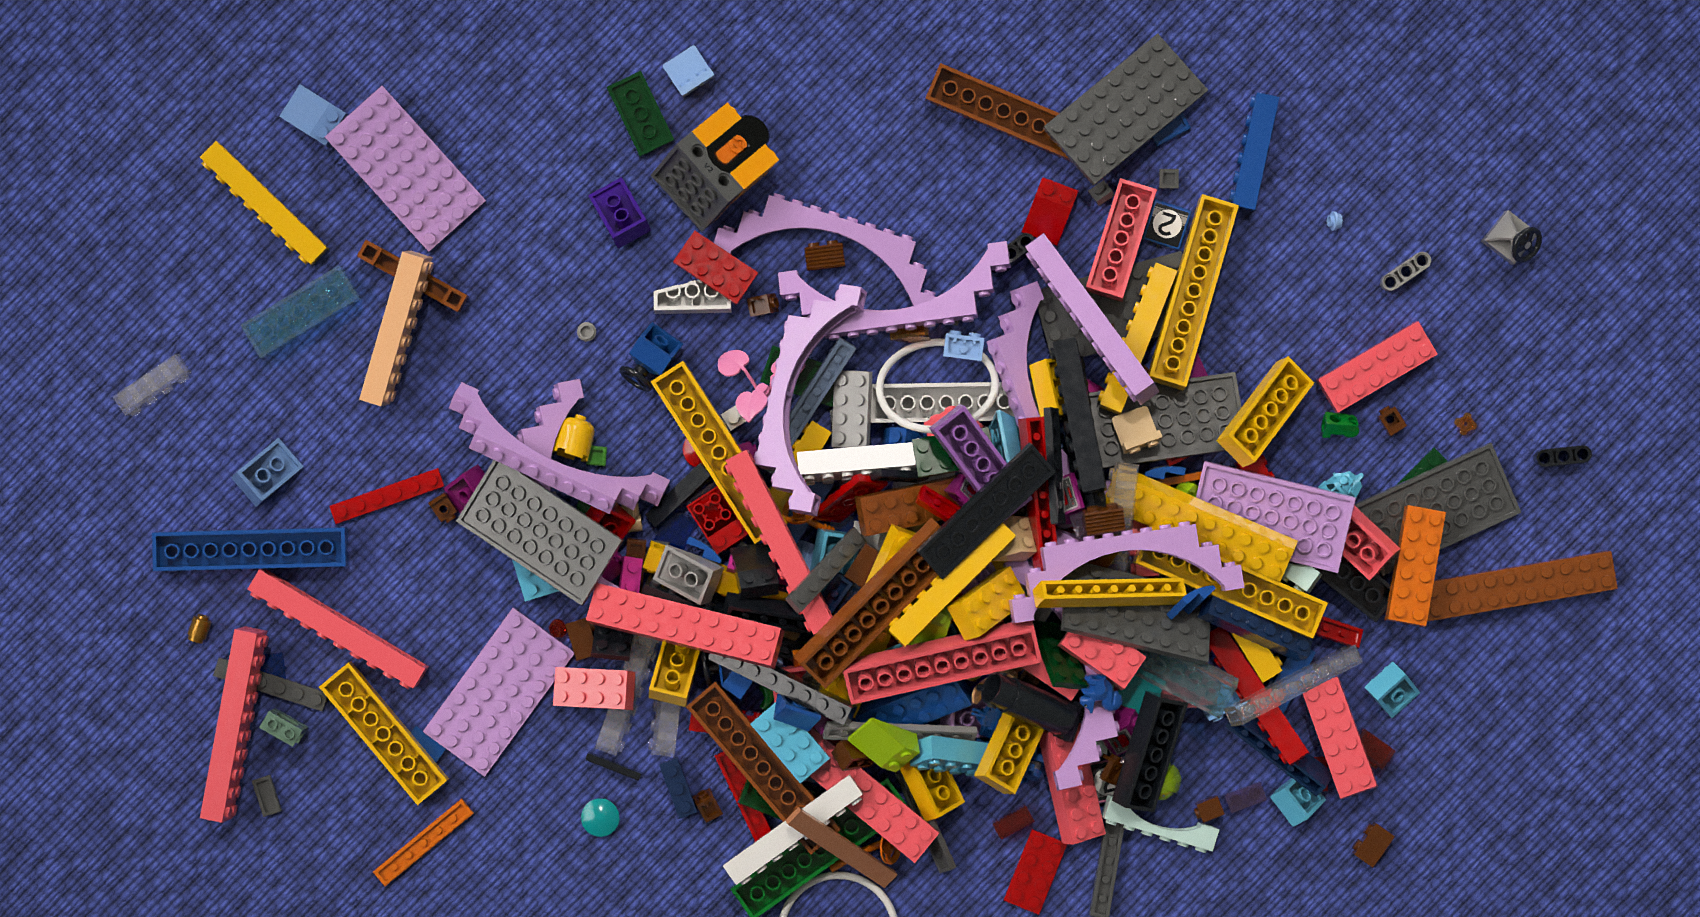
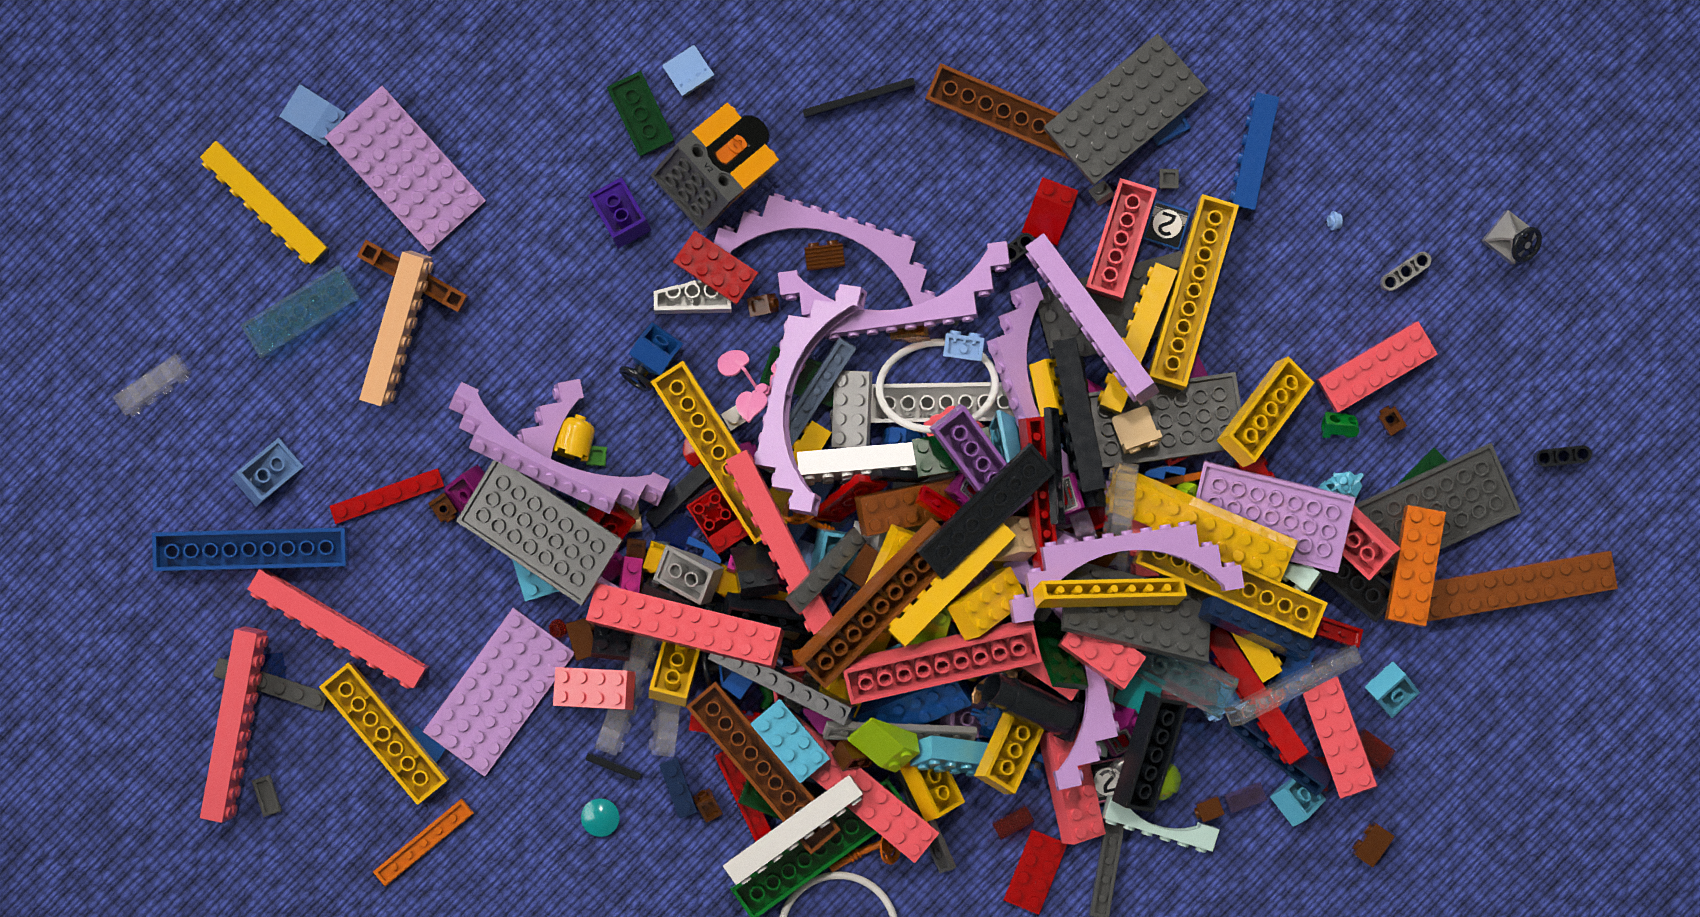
pearl gold brick [187,614,212,644] -> none
sand green window [259,708,308,747] -> none
light grey plate [577,322,596,341] -> none
blue slope [773,694,821,732] -> none
nougat tile [785,807,897,888] -> none
blue animal [1079,674,1123,713] -> none
reddish brown brick [1082,503,1126,536] -> none
reddish brown bracket [1099,753,1123,786] -> none
blue slope [1166,586,1216,620] -> none
clear orange plate [1454,413,1477,435] -> none
none -> black tile [803,78,915,118]

